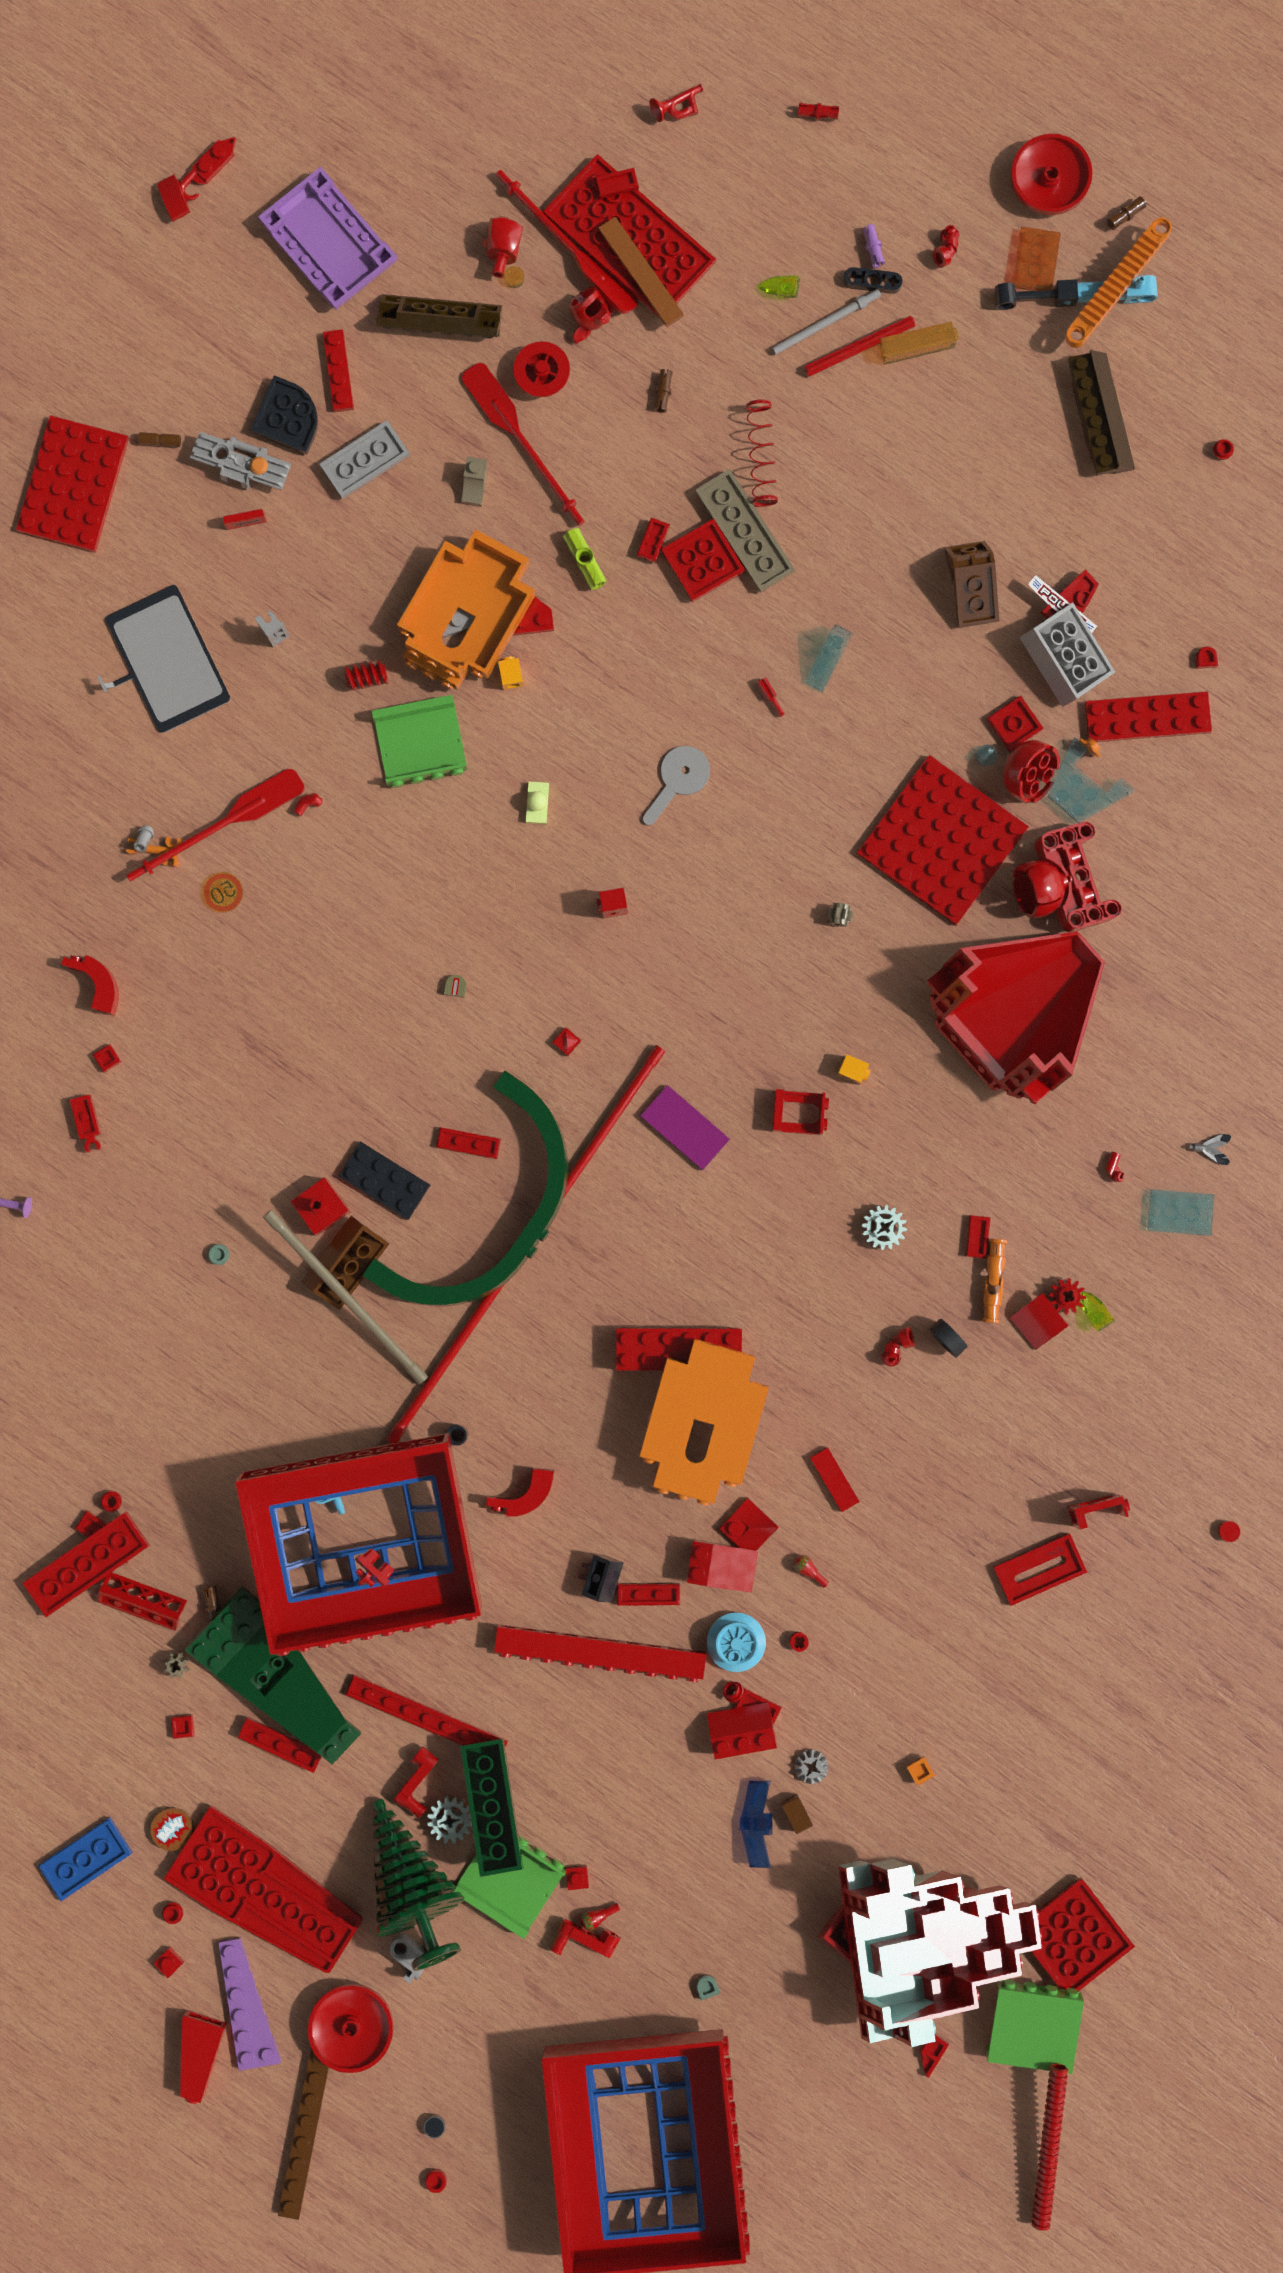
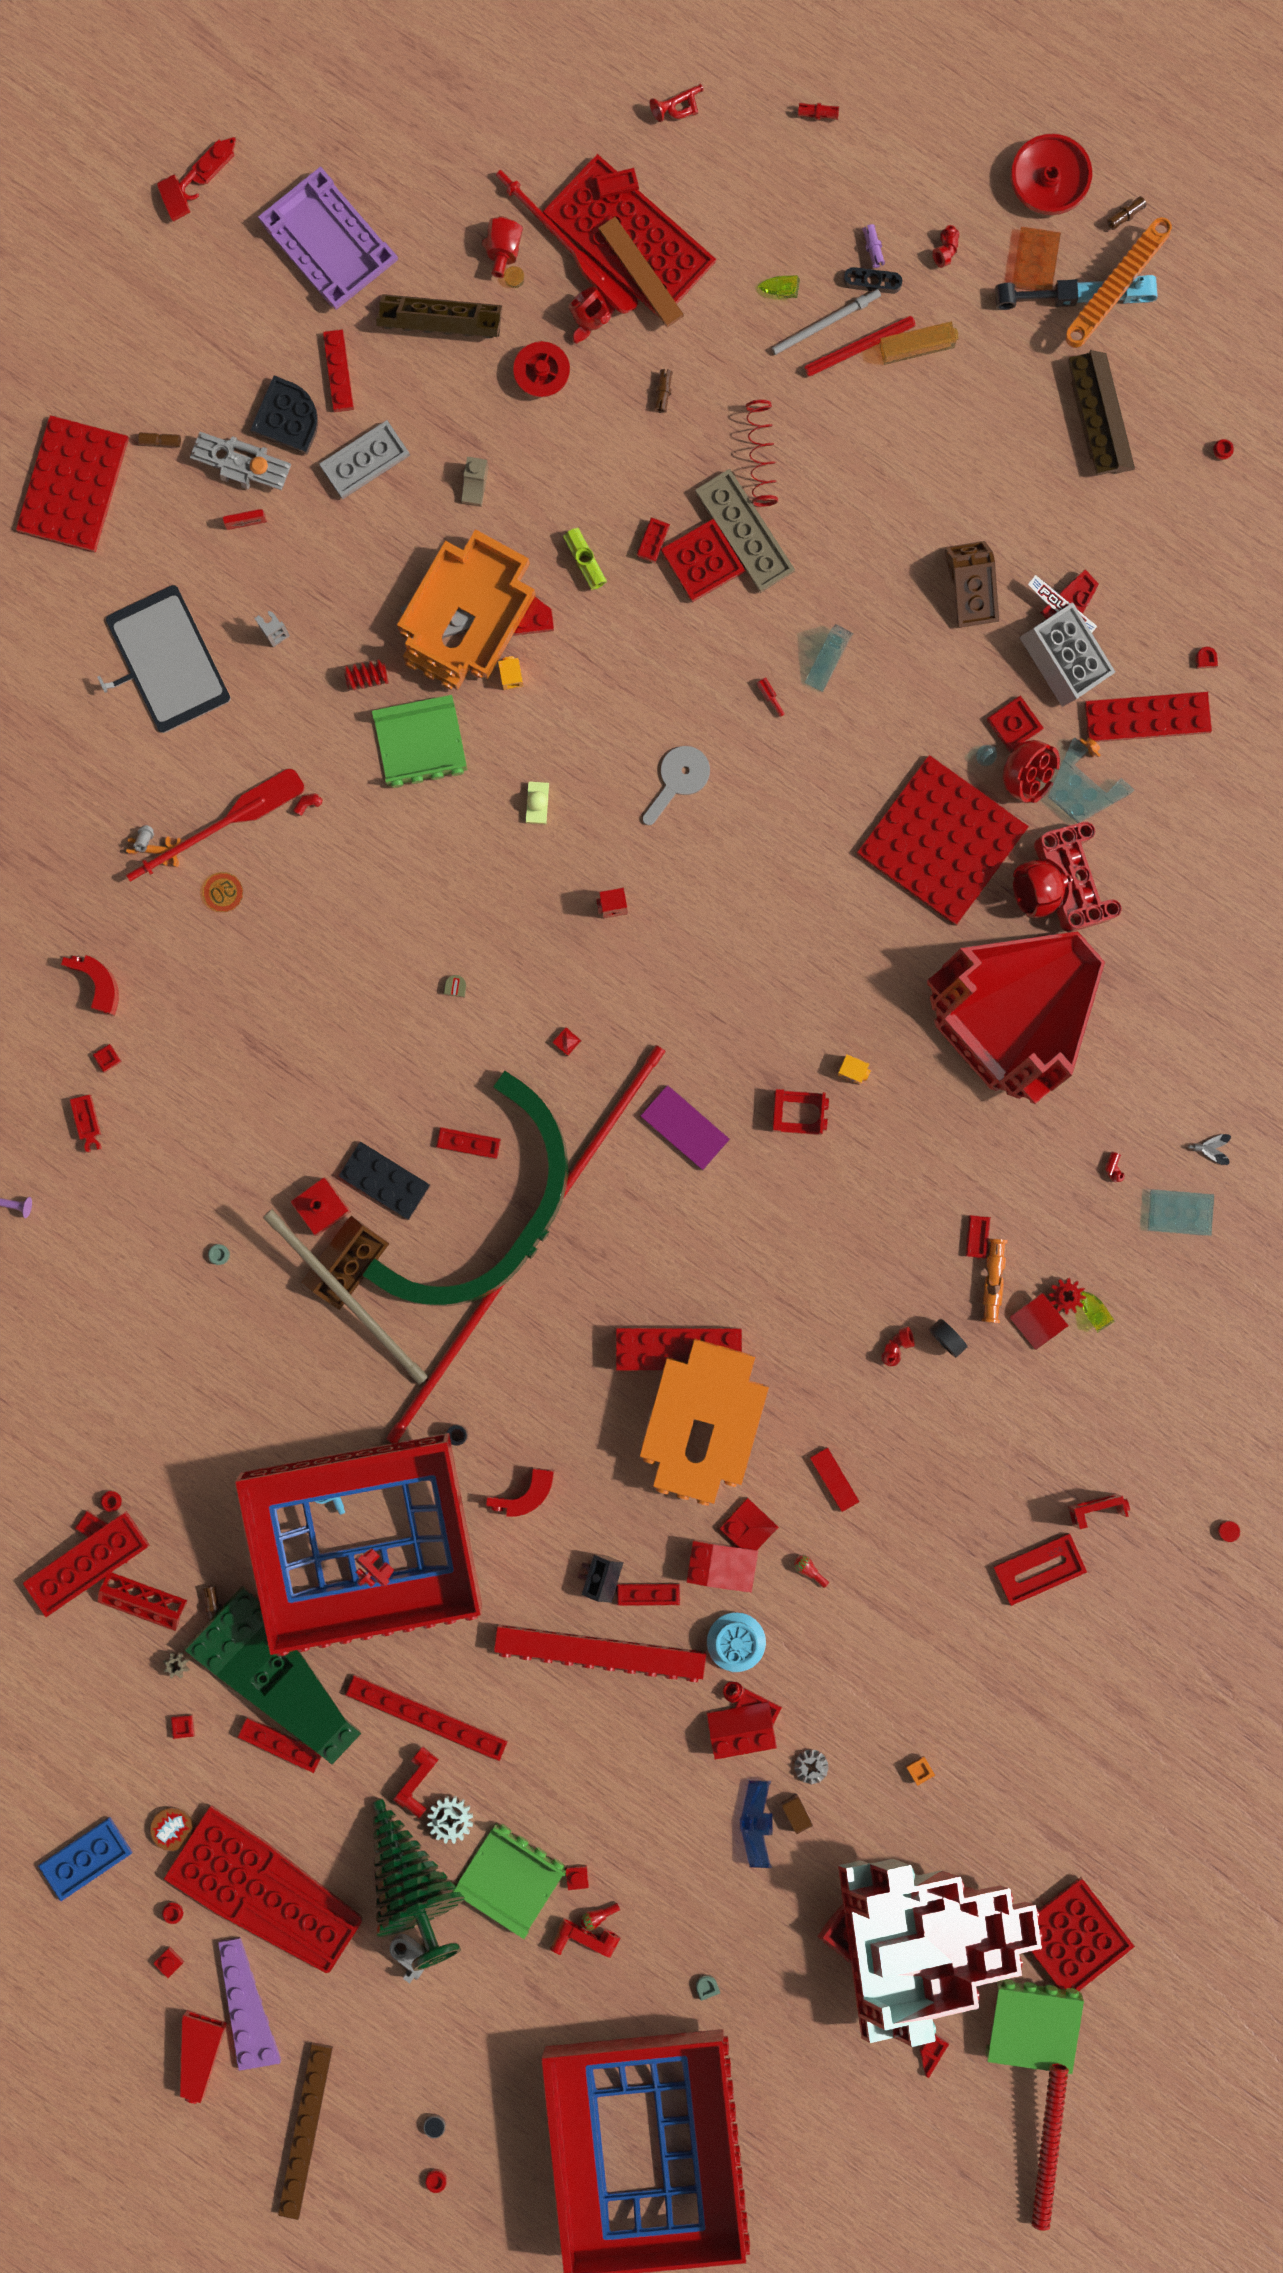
red dish [308,1984,394,2073] -> none
dark green brick [460,1739,524,1877] -> none
red piece [462,363,585,526] -> none
red bush [790,1632,809,1652] -> none
dark tan gear [827,903,853,927] -> none
light aqua gear [861,1205,907,1250] -> none

